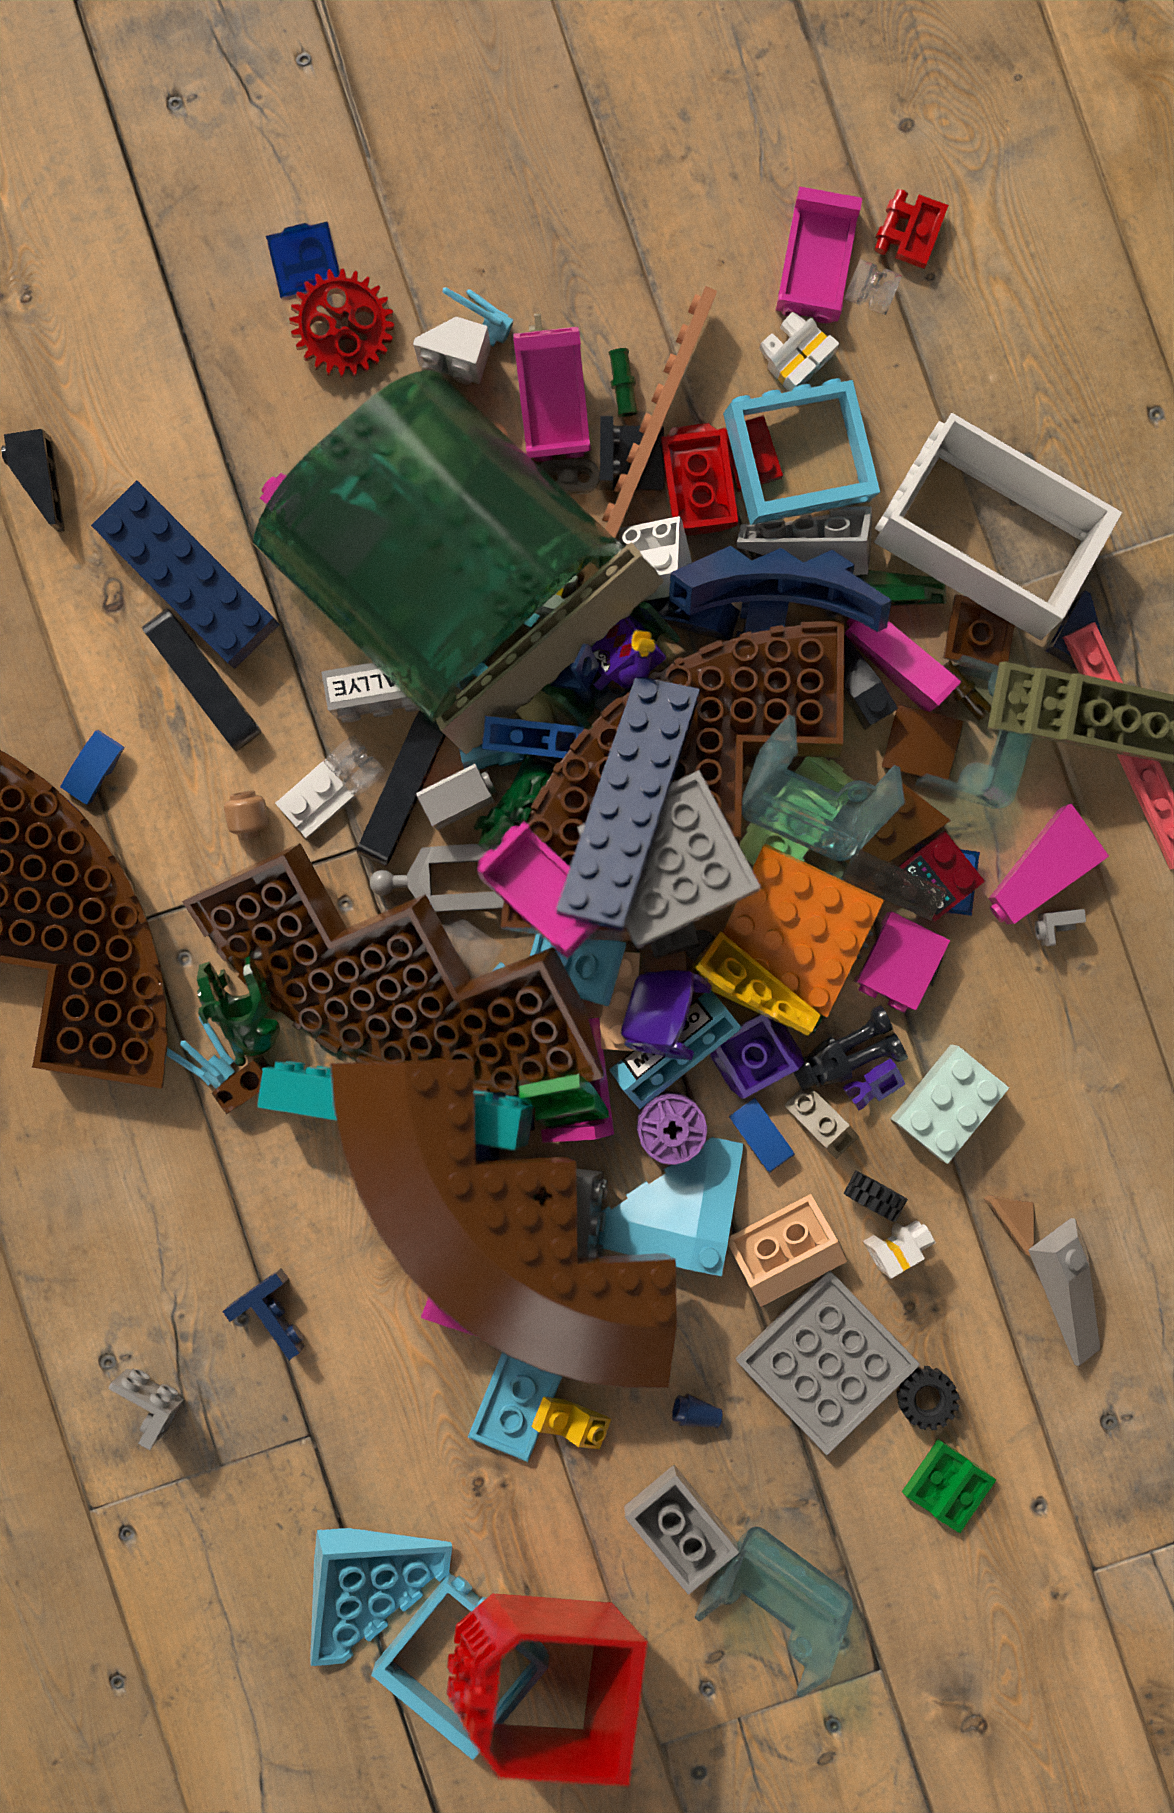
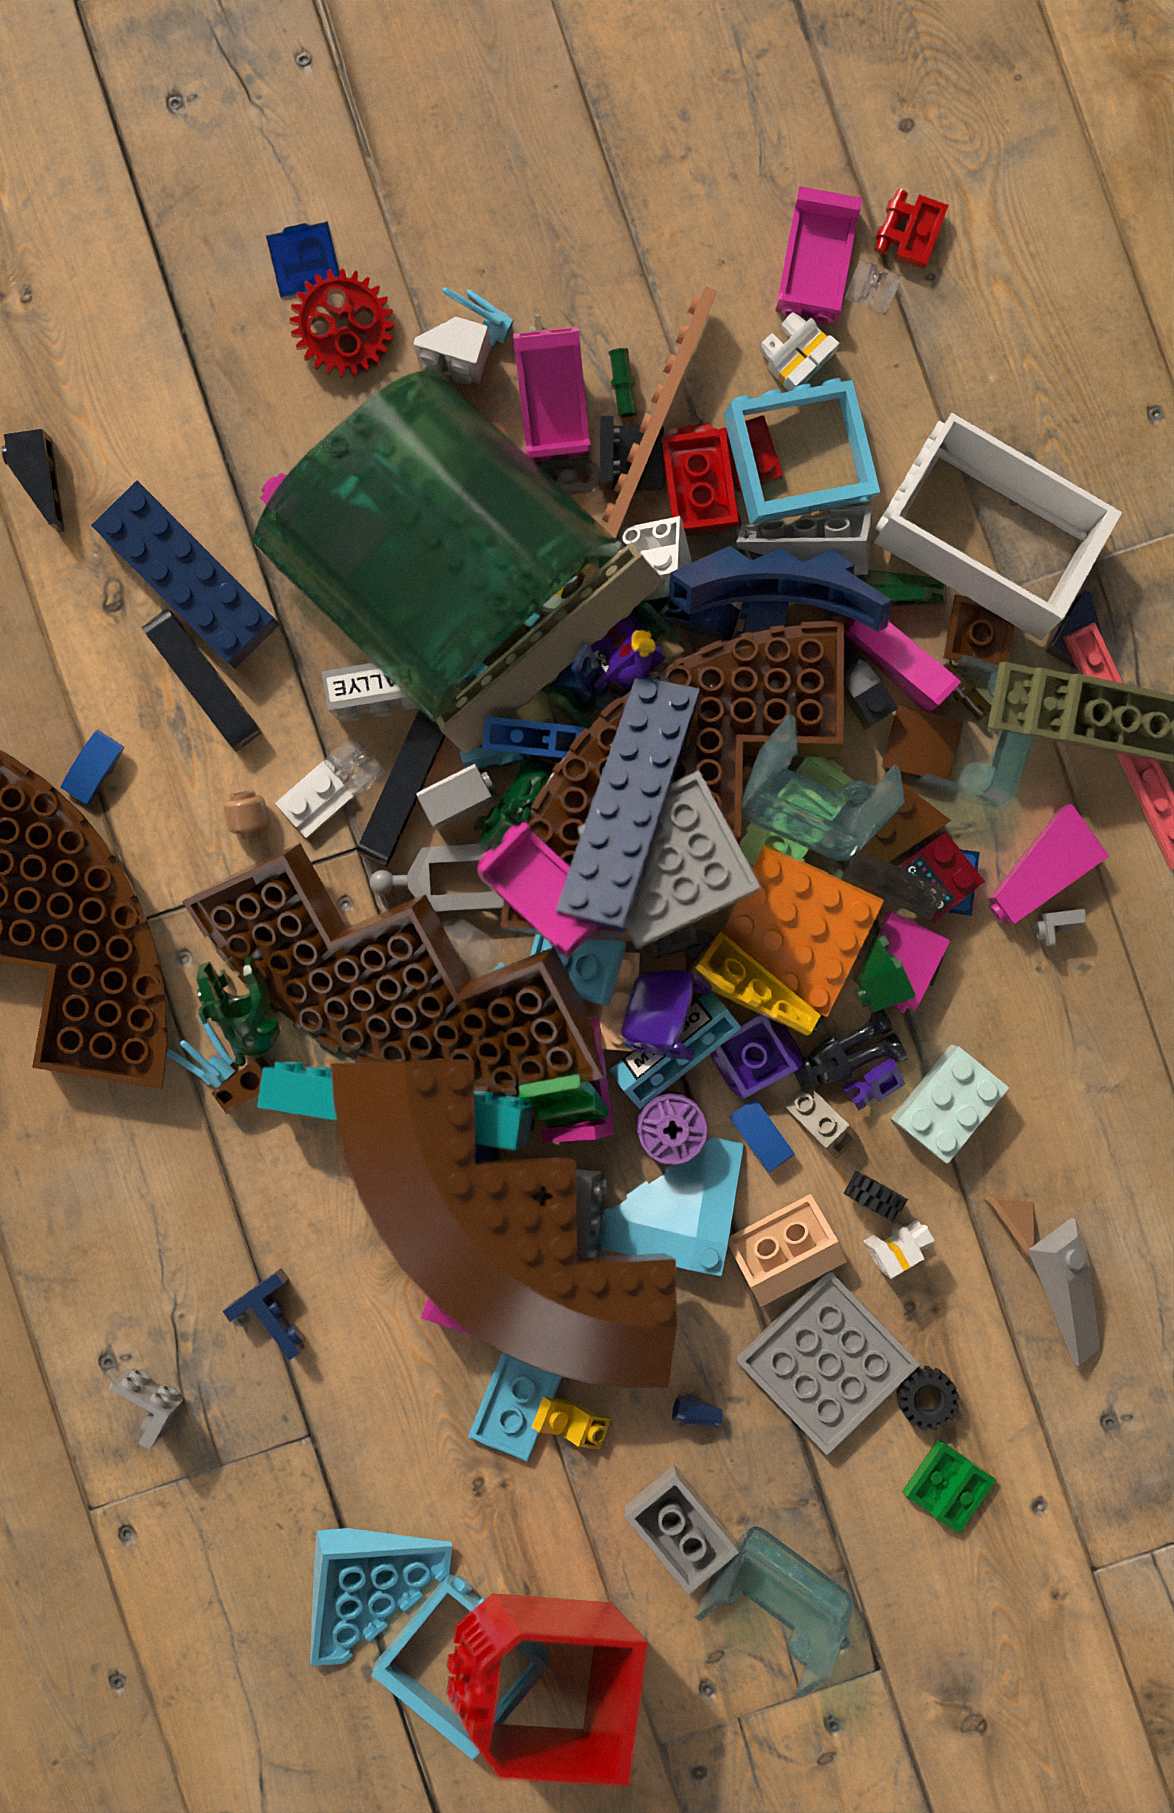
none -> dark green slope [855,935,916,1012]

